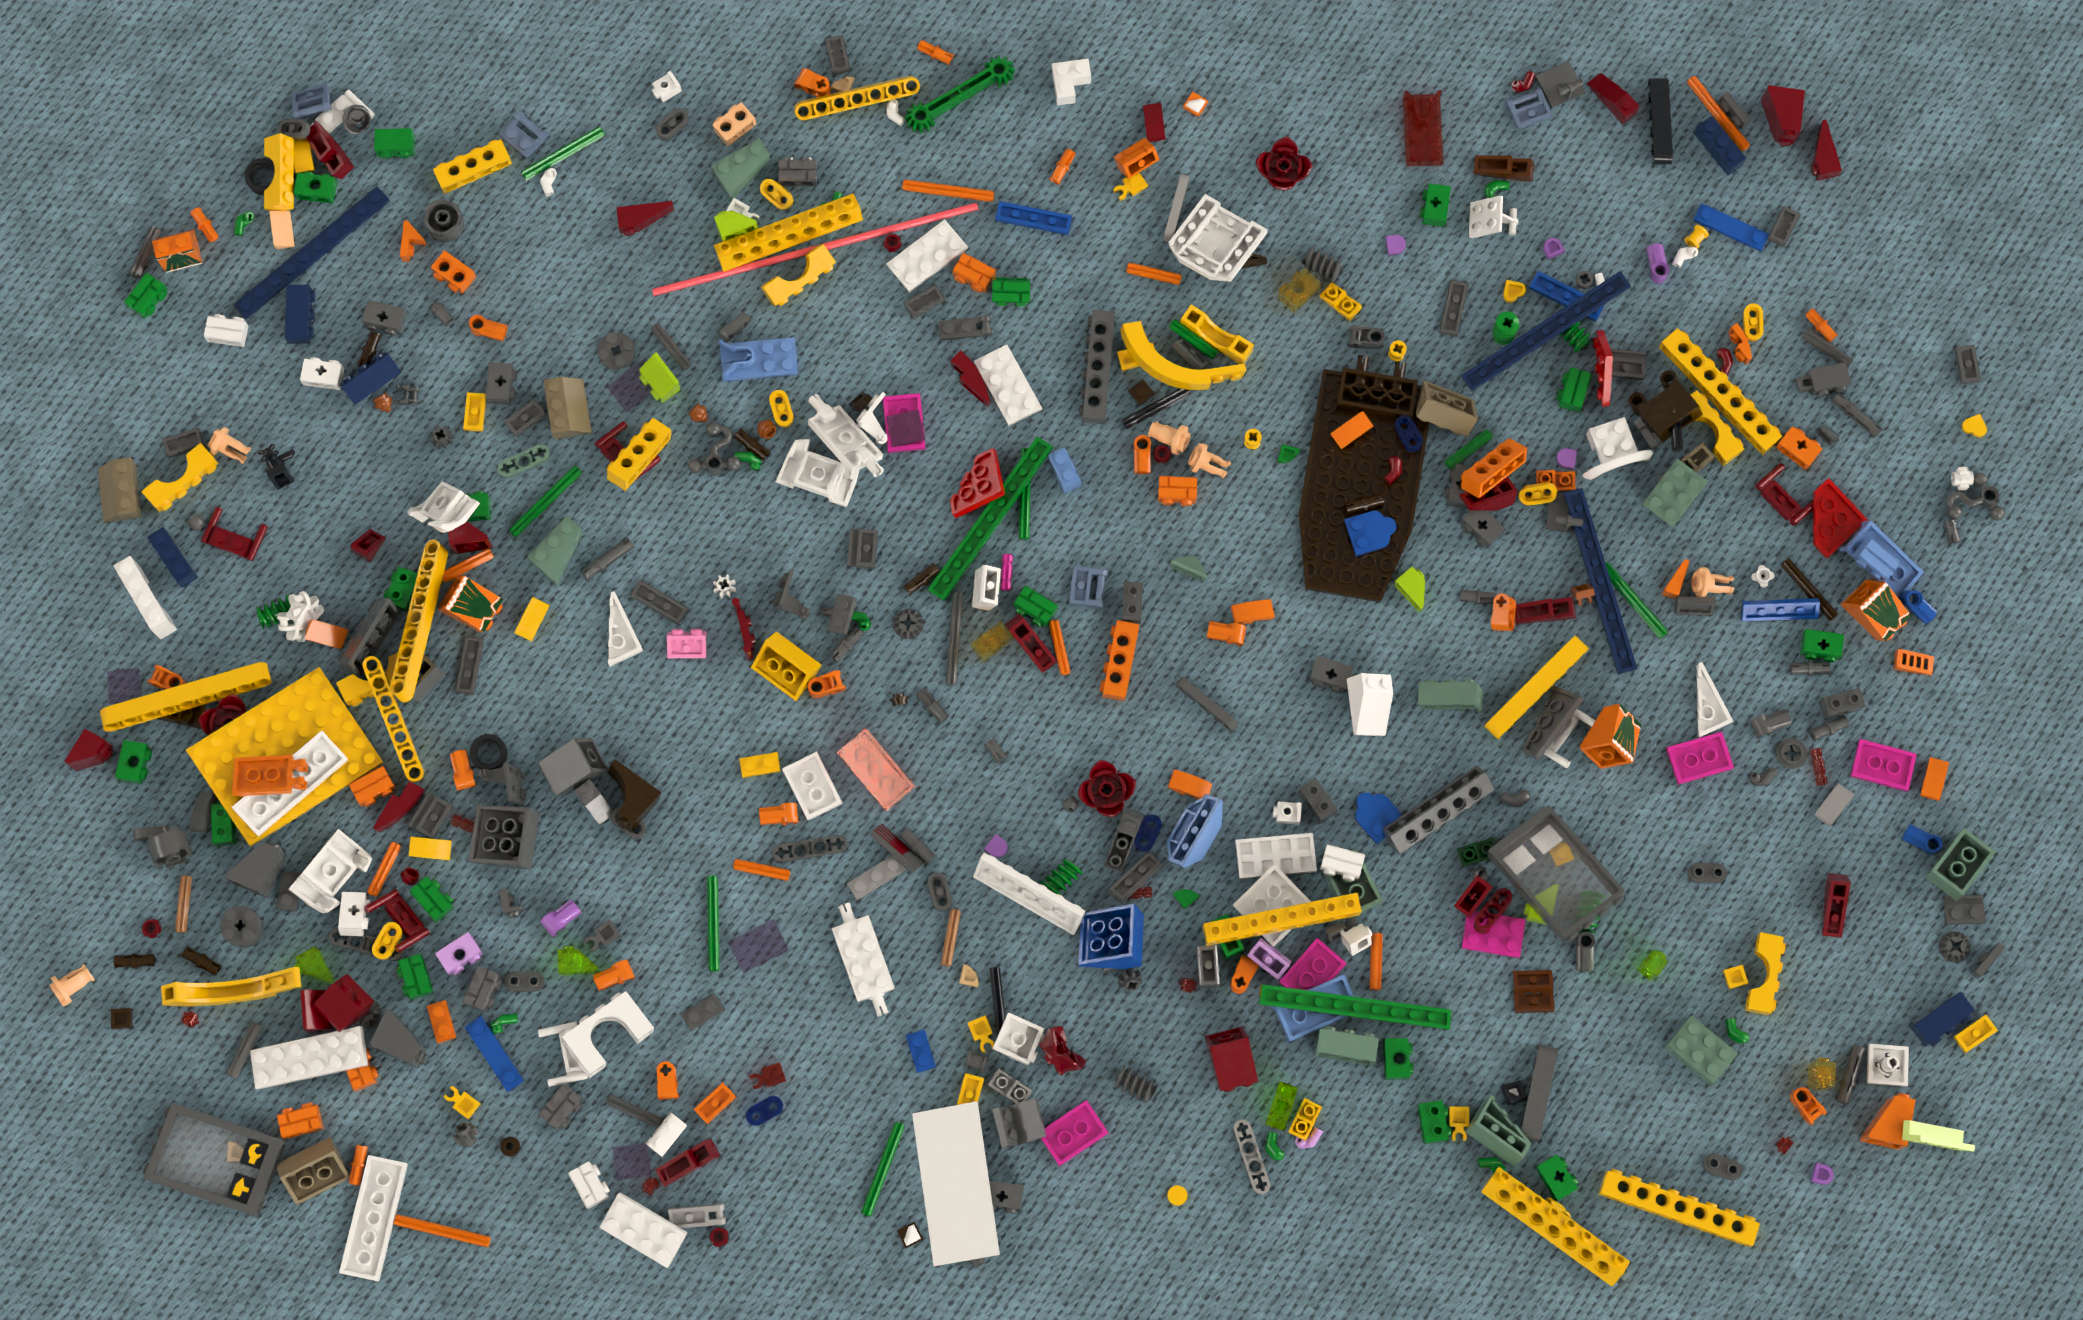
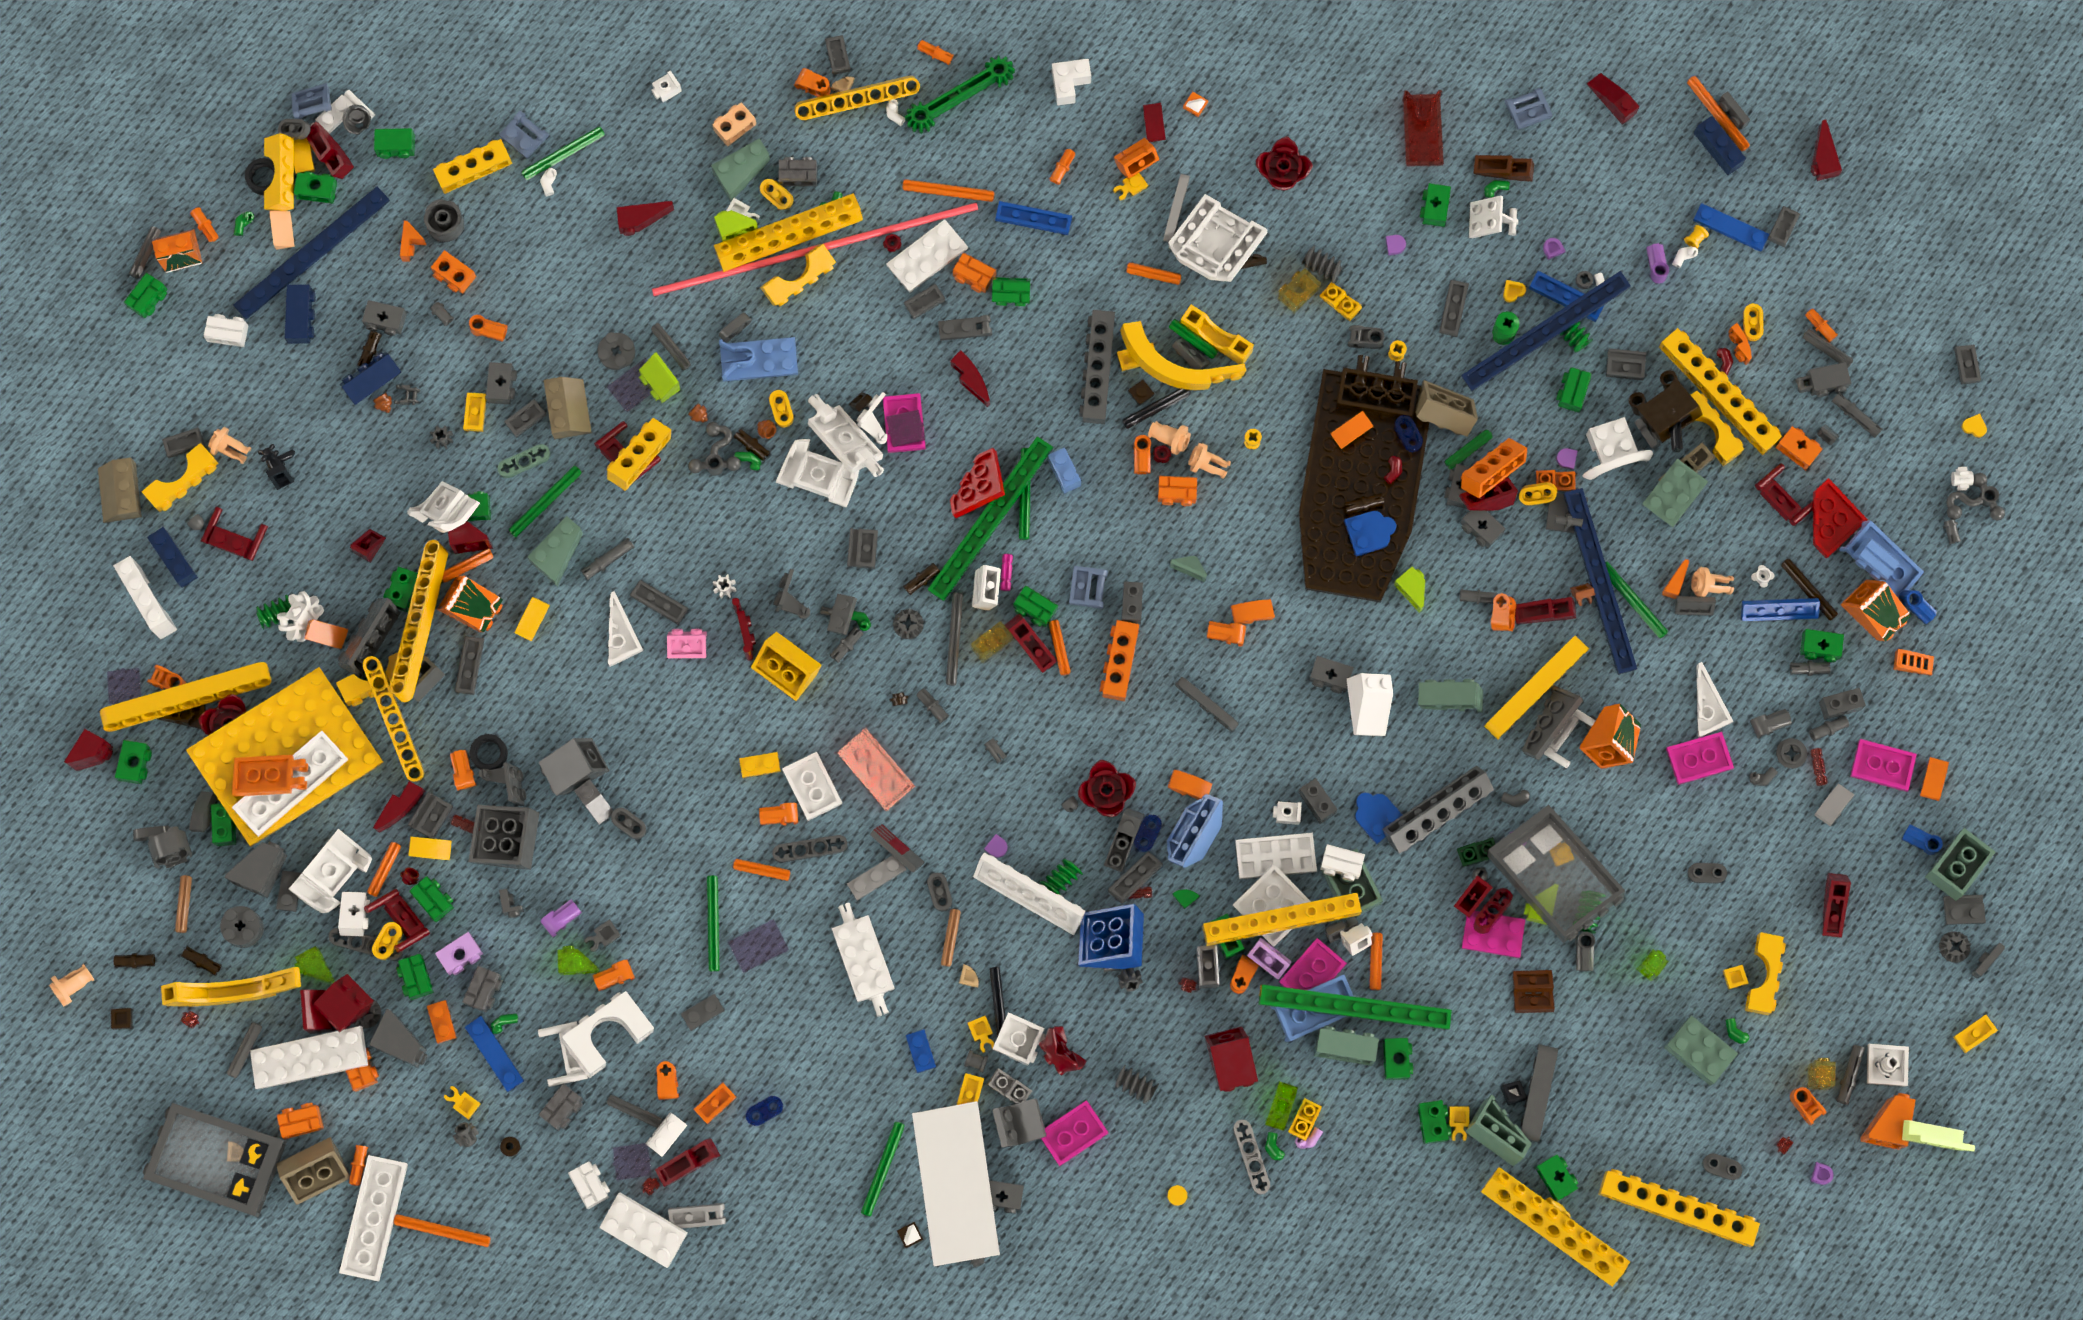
dark red plate [142,919,162,938] -> none
white brick [300,357,344,390] -> none
orange brick [349,766,396,807] -> none
dark grey plate [505,972,545,992] -> none
dark brown arch [608,759,661,832] -> none
dark grey plate [656,108,689,140] -> none
dark red plate [709,1227,729,1247] -> none
clear red plate [749,1062,786,1090] -> none
orange piece [808,670,846,698] -> none
dark grey pin [899,828,935,864] -> none
white plate [974,345,1042,426] -> none
green tile [1277,444,1300,463] -> none
green arm [1478,1157,1506,1172] -> none
dark red arm [1511,71,1535,93] -> none
dark grey plate [1535,61,1585,108] -> none
red plate [1592,330,1613,407] -> none
black beam [1648,78,1673,165] -> none
dark red slope [1761,85,1805,146] -> none
dark blue brick [1910,992,1975,1047] -> none

